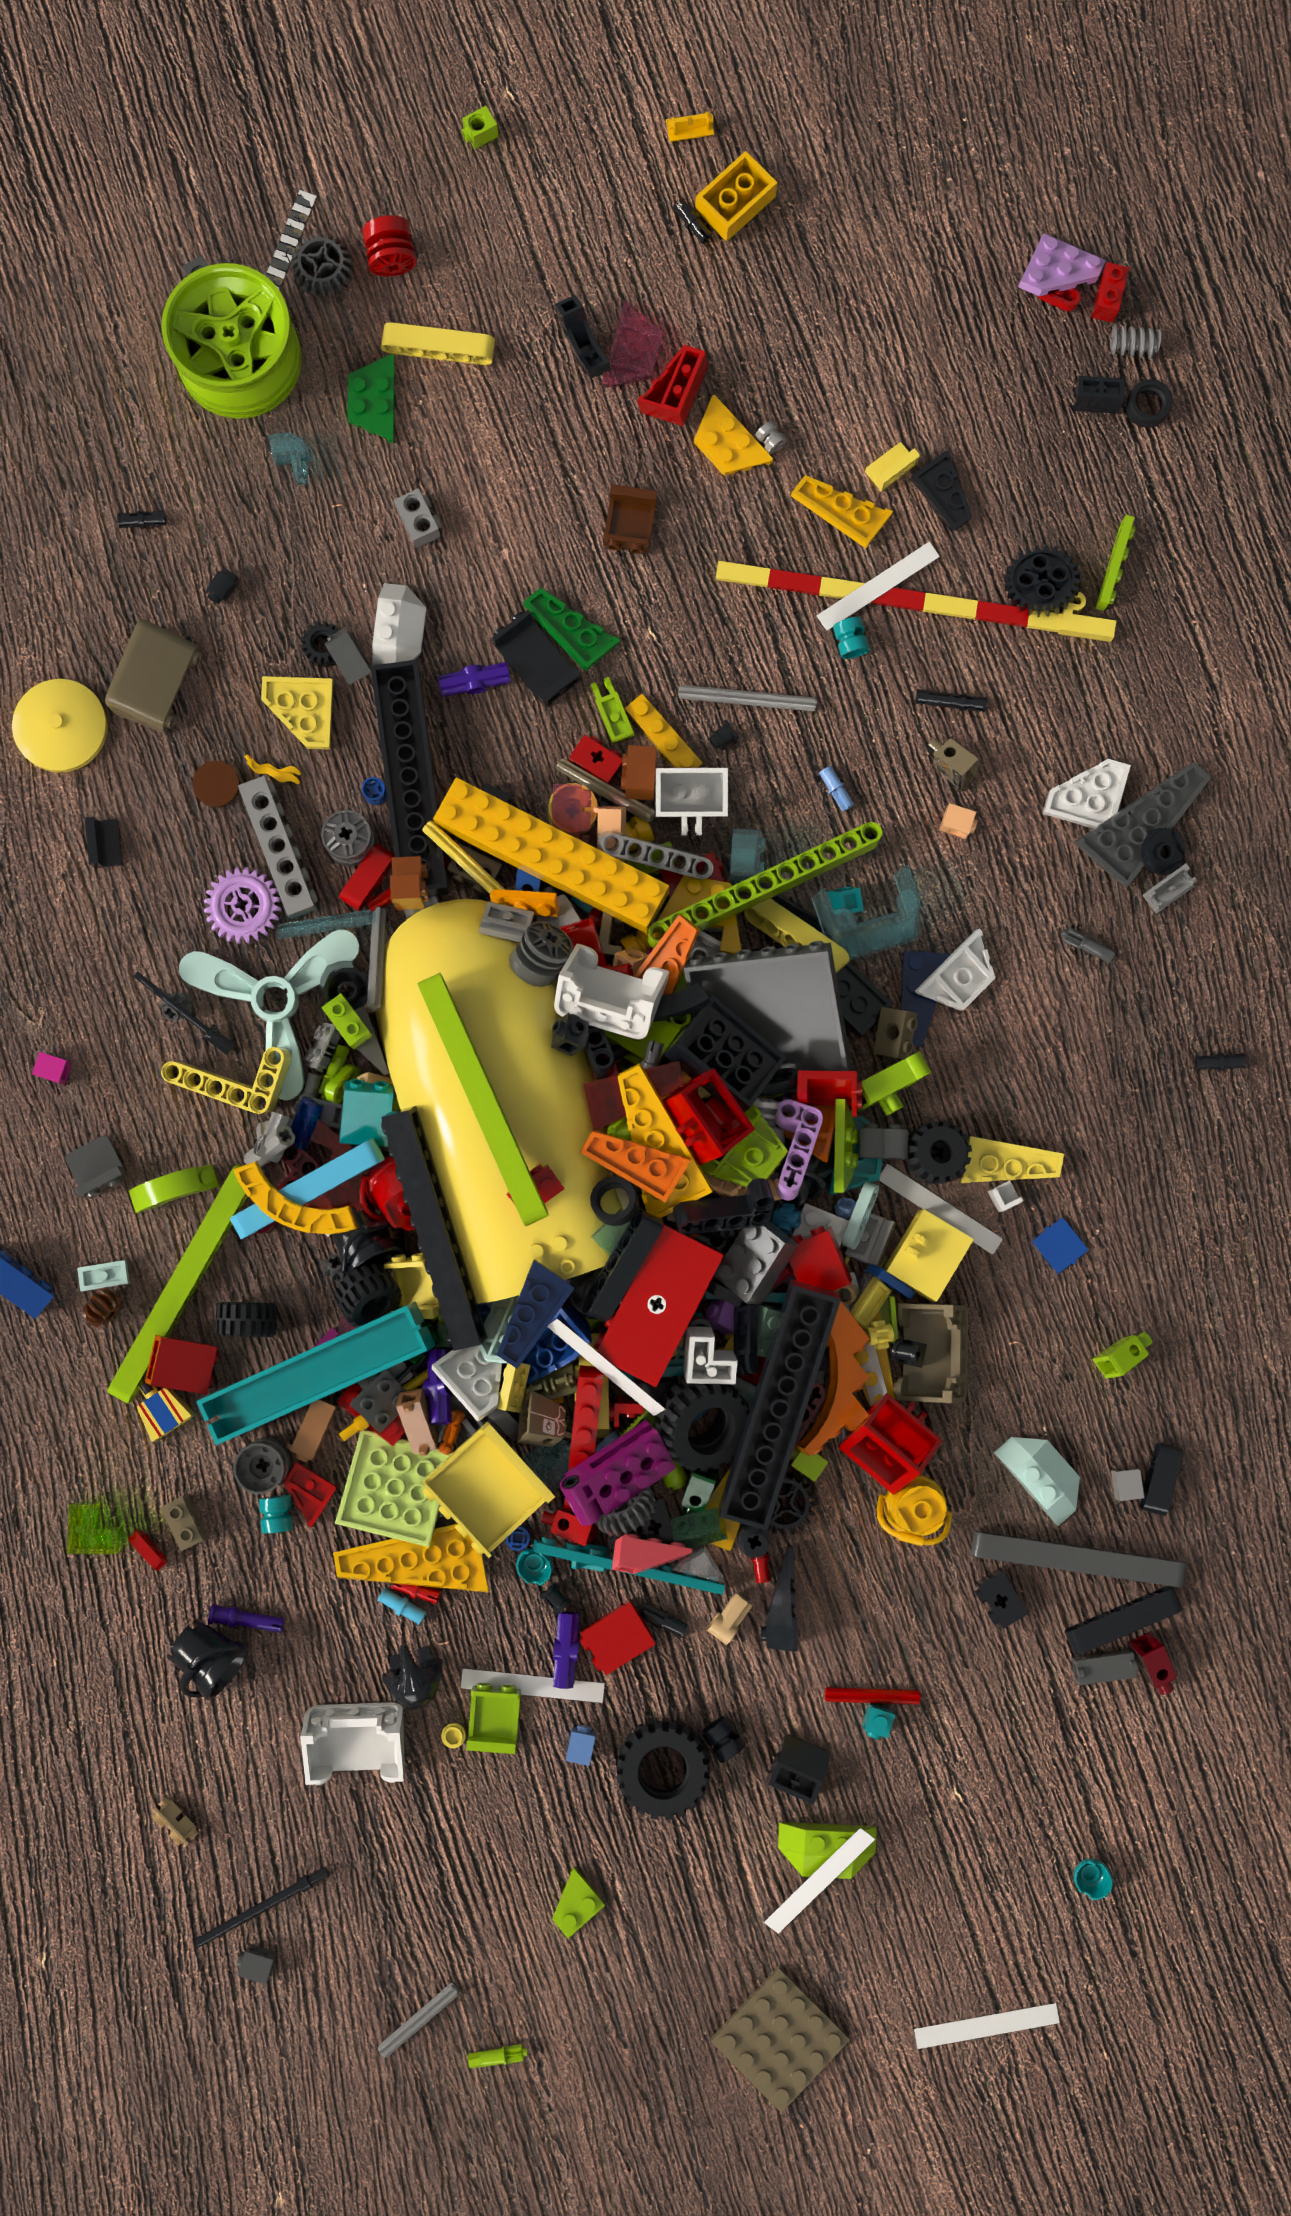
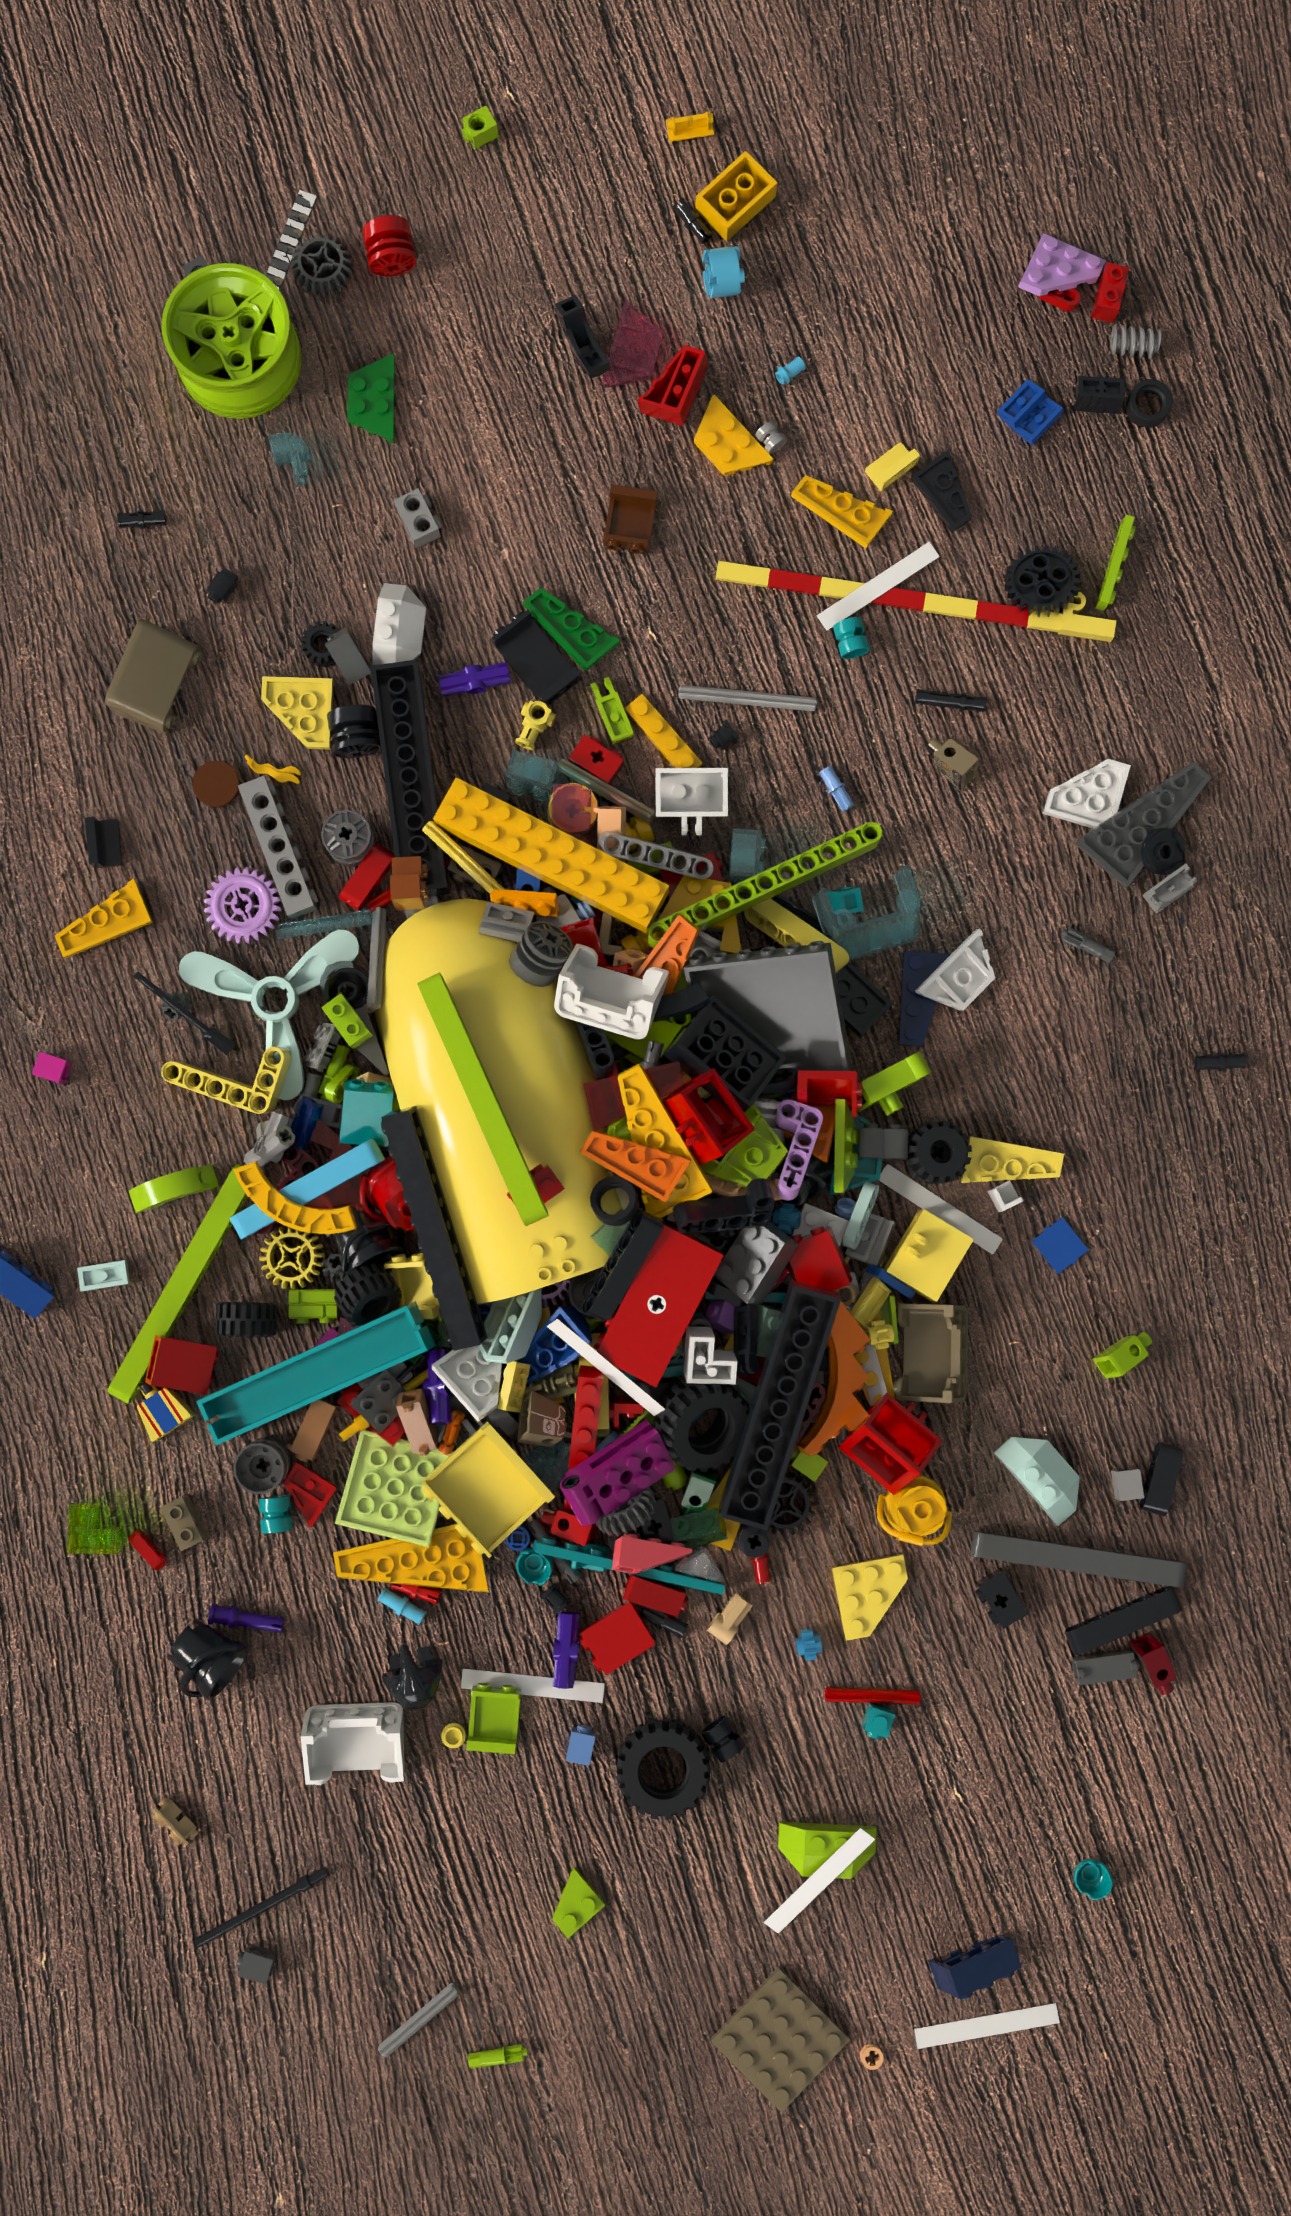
light yellow dish [12,679,108,773] -> none
dark grey bracket [65,1135,128,1199] -> none
reddish brown gear [82,1287,124,1328] -> none
blue wheel [362,777,387,805] -> none
light yellow beam [381,323,495,365] -> none
dark blue wing [497,1259,575,1369] -> none
black brick [551,1013,589,1056] -> none
dark orange brick [621,745,656,800] -> none
black wedge [760,1546,798,1652] -> none
black slope [767,1733,831,1805] -> none
dark tan brick [873,1007,918,1059] -> none
black piece [892,1339,927,1368] -> none
light nougat brick [939,803,978,839] -> none
none -> yellow wing [55,878,153,959]
none -> light yellow gear [259,1227,325,1290]
none -> lime brick [289,1289,340,1324]
none -> black wheel [327,705,381,758]
none -> clear light blue brick [505,750,560,801]
none -> light yellow connector [515,701,556,751]
none -> dark grey pin [526,1517,583,1584]
none -> light blue plate [576,901,596,920]
none -> red slope [623,1574,689,1617]
none -> medium azure brick [702,246,745,299]
none -> medium azure pin [775,357,806,385]
none -> dark azure gear [795,1629,822,1661]
none -> light yellow plate [831,1554,908,1641]
none -> light nougat bush [860,2044,884,2070]
none -> dark blue wedge [928,1934,1022,1999]
none -> blue slope [997,379,1063,445]

